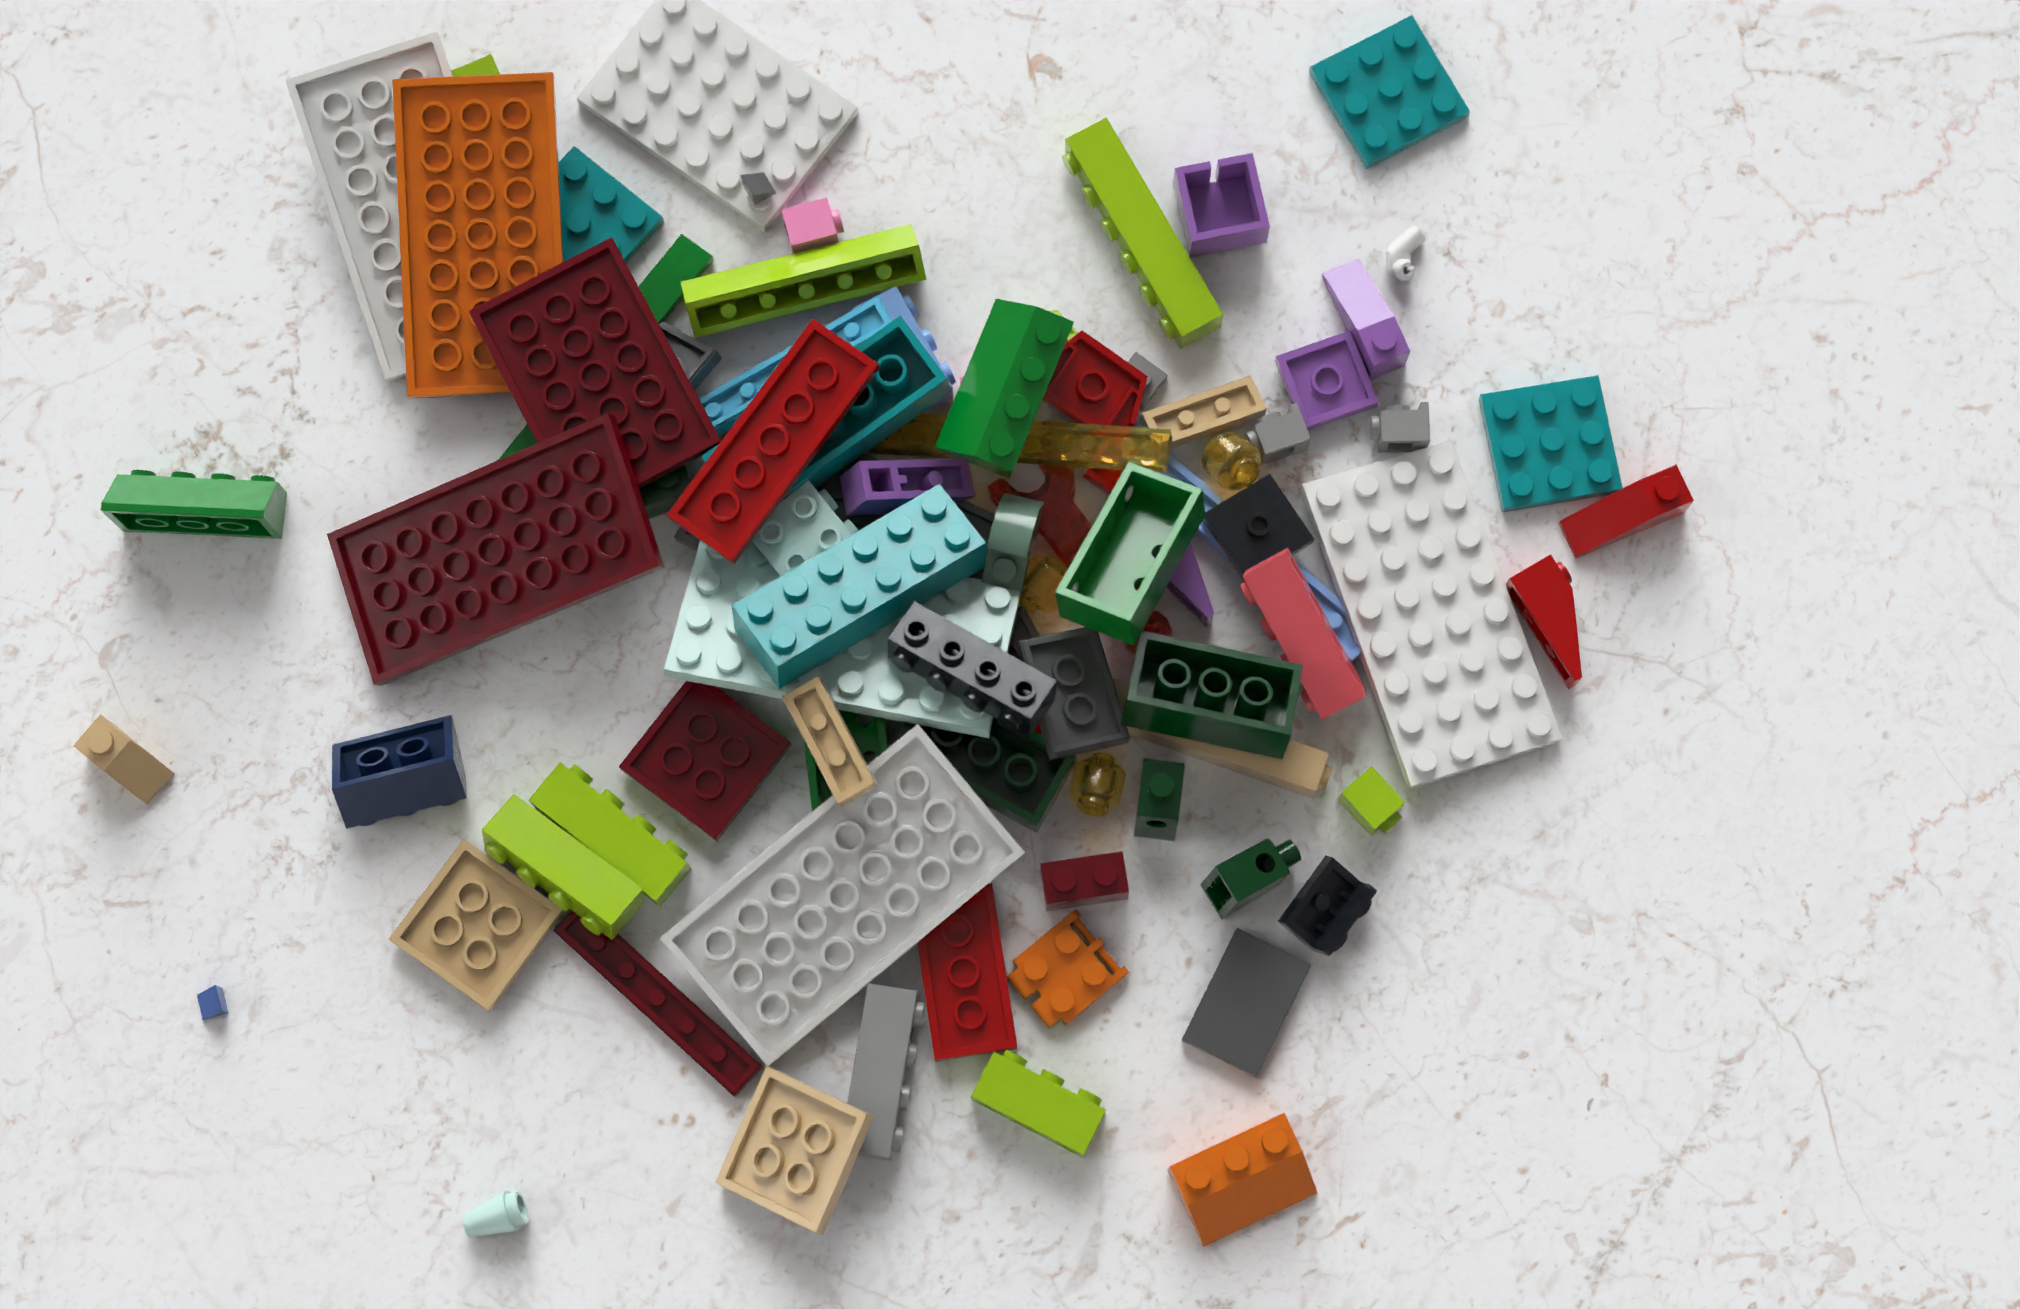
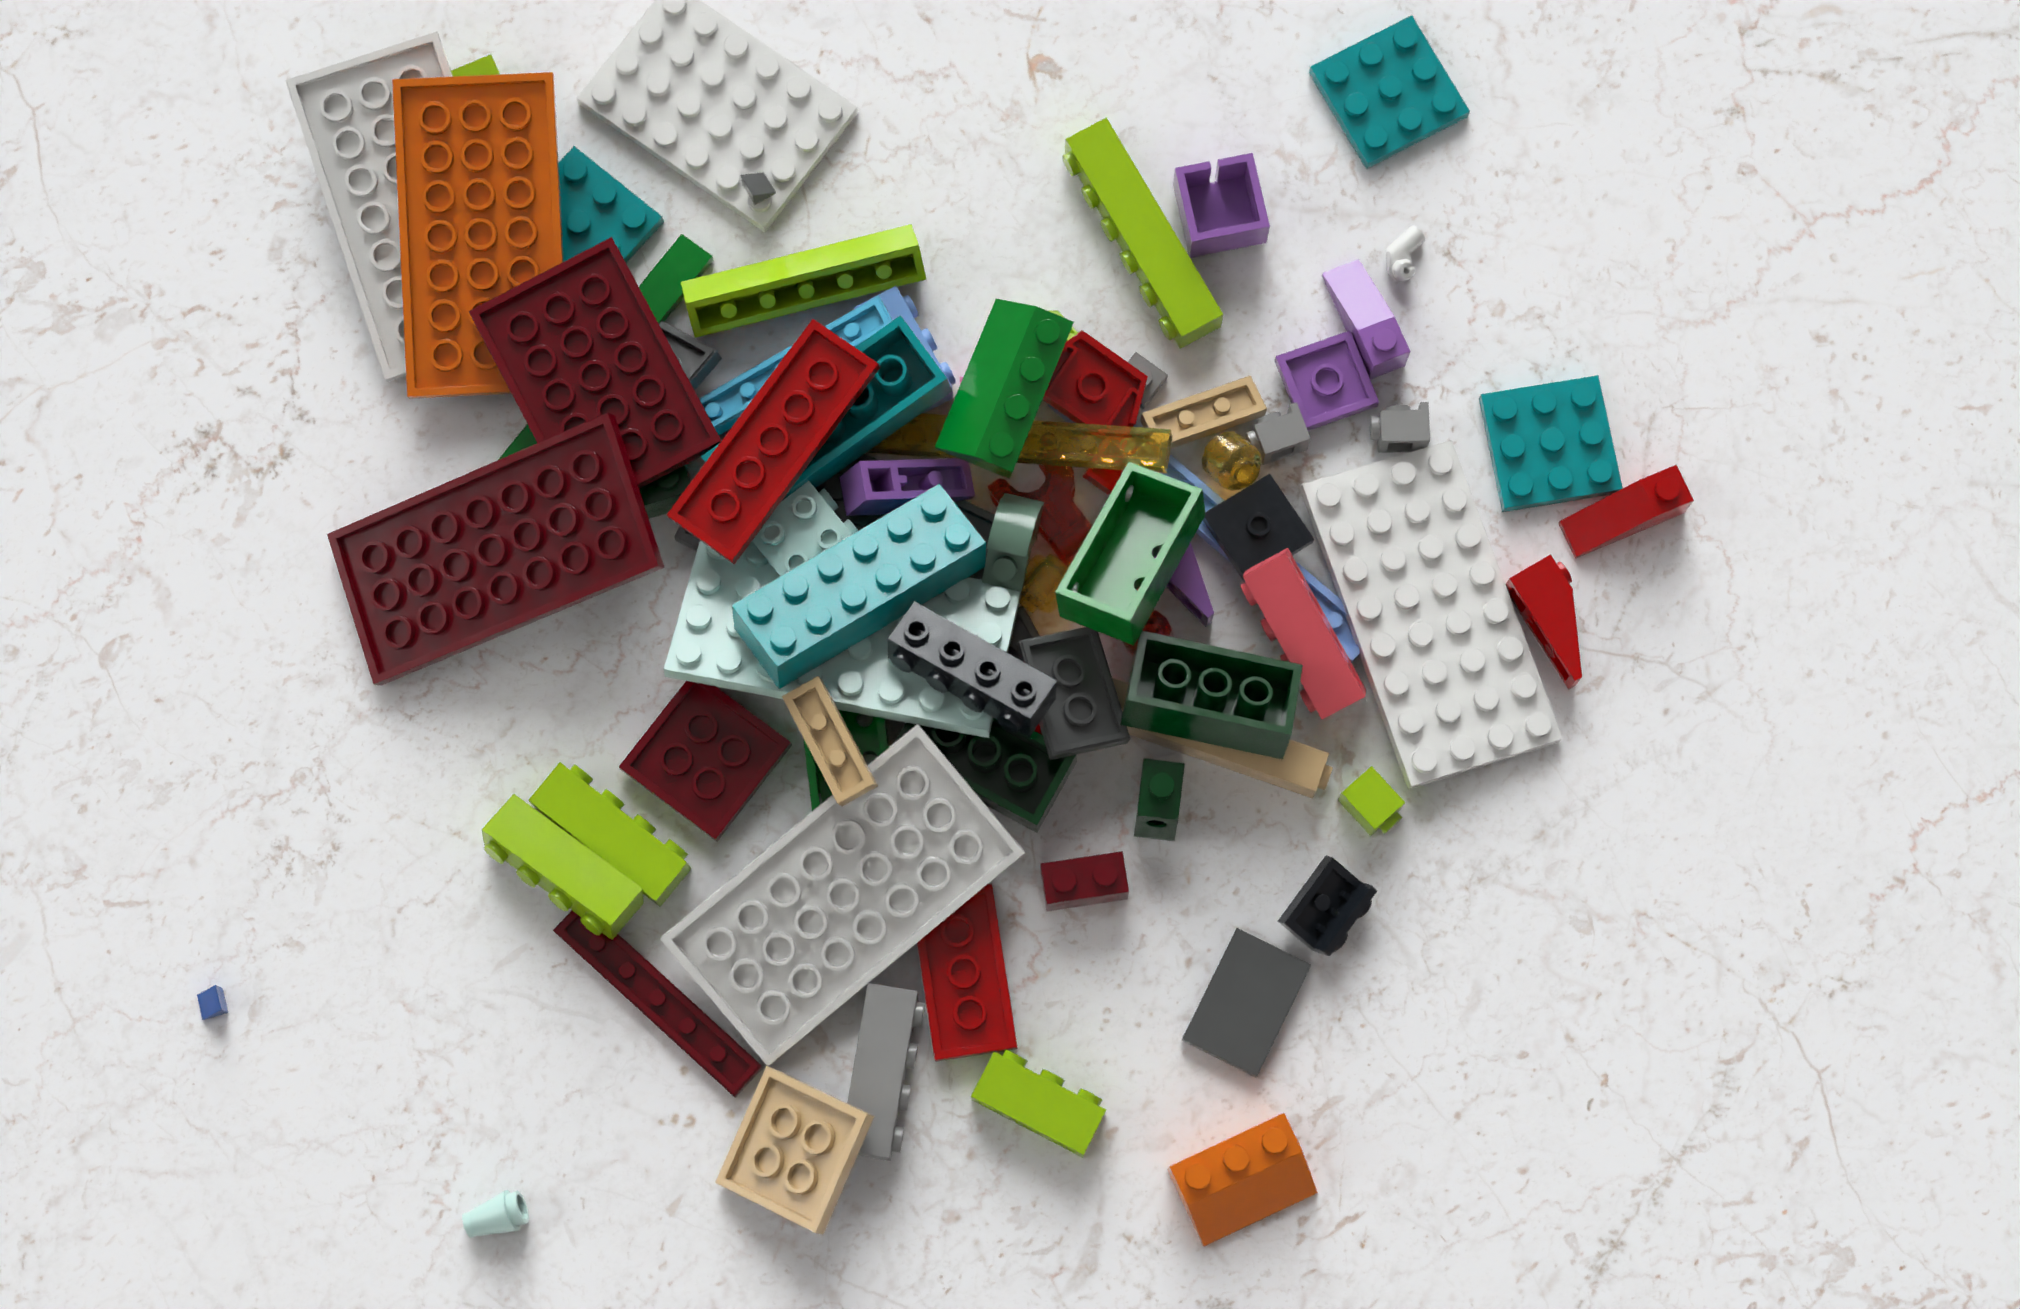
tan slope [73,714,175,805] -> none
slope [101,470,287,539] -> none
dark blue slope [332,715,467,829] -> none
tan plate [389,839,565,1012] -> none
bright pink brick [781,198,844,254] -> none
orange plate [1007,909,1129,1029] -> none
clear yellow head [1069,752,1126,817] -> none
dark green torso [1200,838,1301,920] -> none

